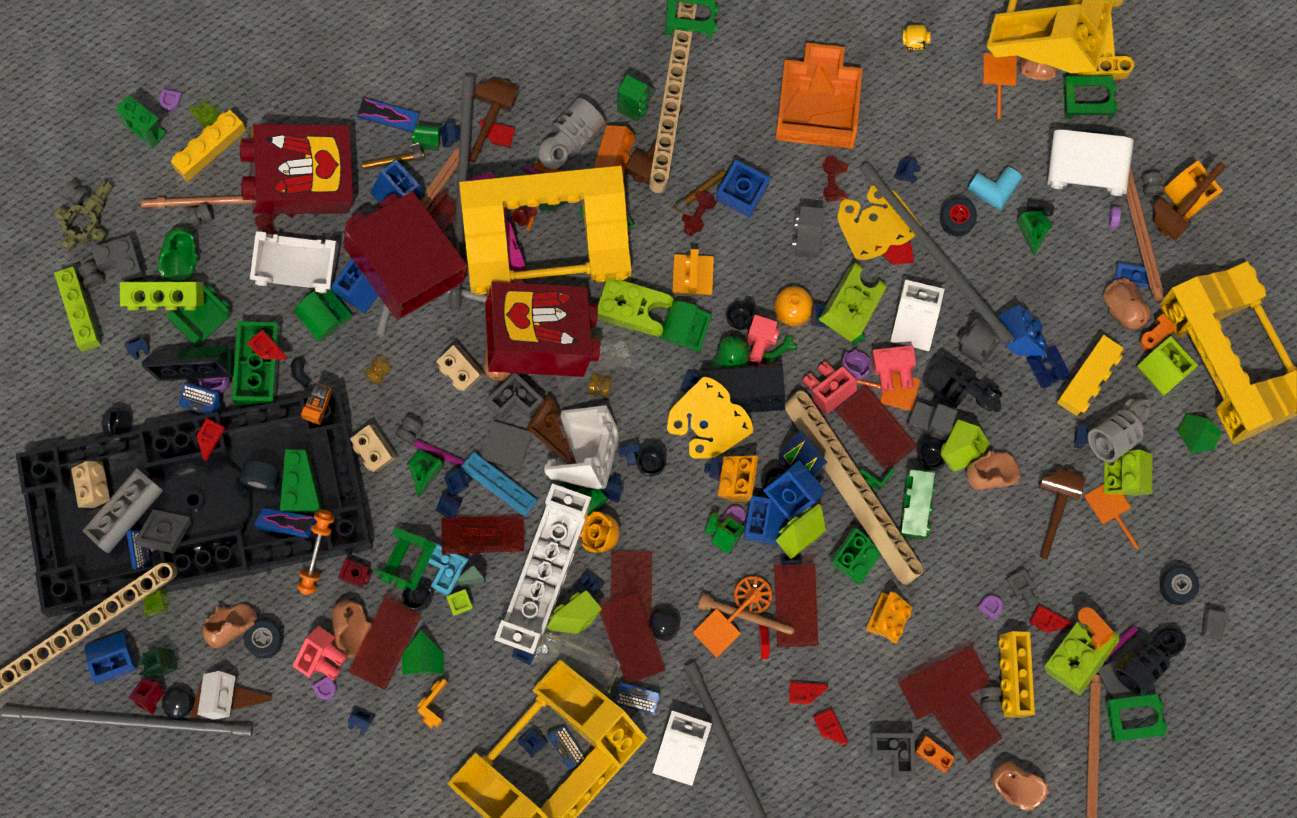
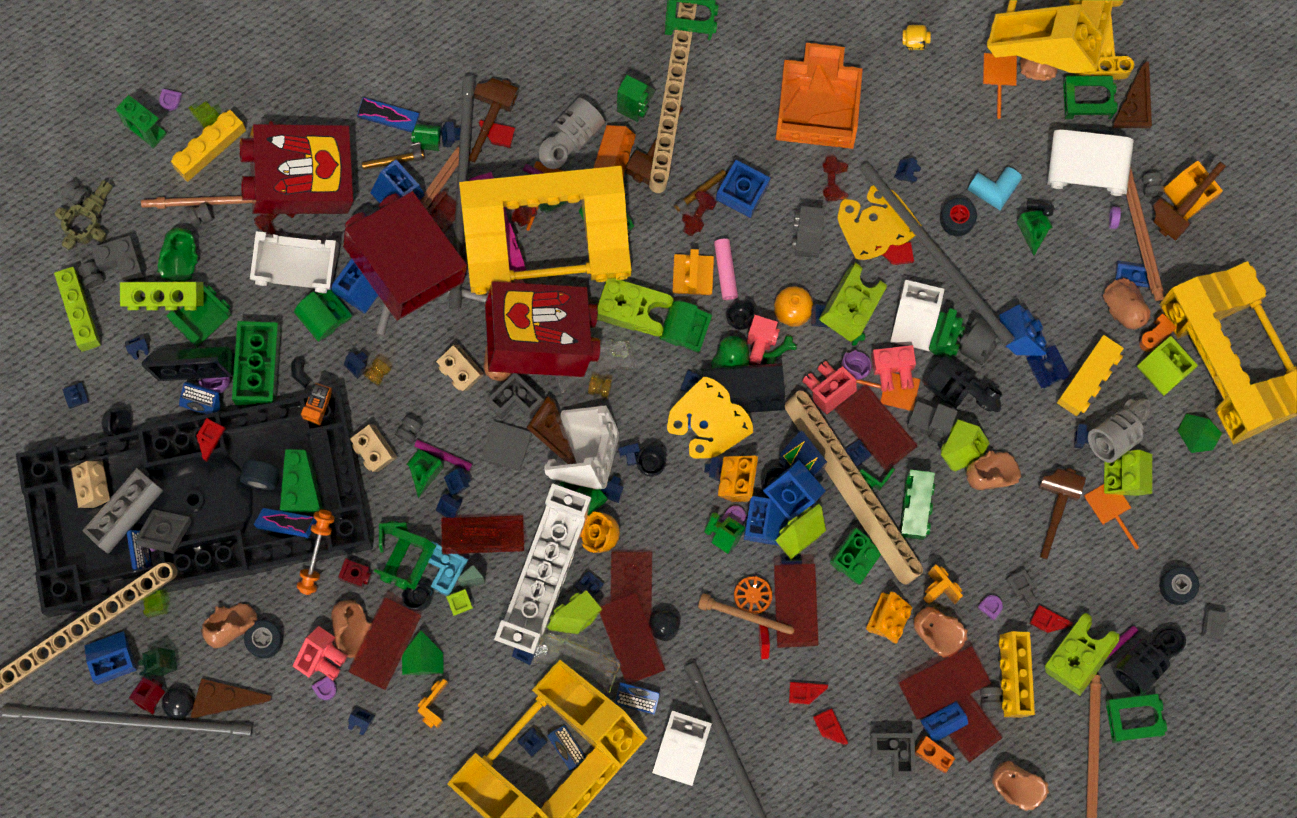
white panel [197,671,235,720] -> none
red tile [247,330,287,360] -> none
dark azure tile [461,452,538,517] -> none
orange piece [693,593,756,658] -> none
black hair [917,438,946,471] -> none
orange leg [1078,607,1113,650] -> none
none -> dark blue tile [62,382,89,409]
none -> dark blue tile [344,351,368,379]
none -> green bracket [379,521,408,553]
none -> bright pink piece [714,239,738,300]
none -> dark blue tile [845,440,872,467]
none -> nougat piece [914,607,968,658]
none -> blue slope [921,701,968,742]
none -> light orange bracket [923,564,963,605]
none -> green brick [929,308,966,358]
none -> reddish brown wing [1113,61,1152,128]

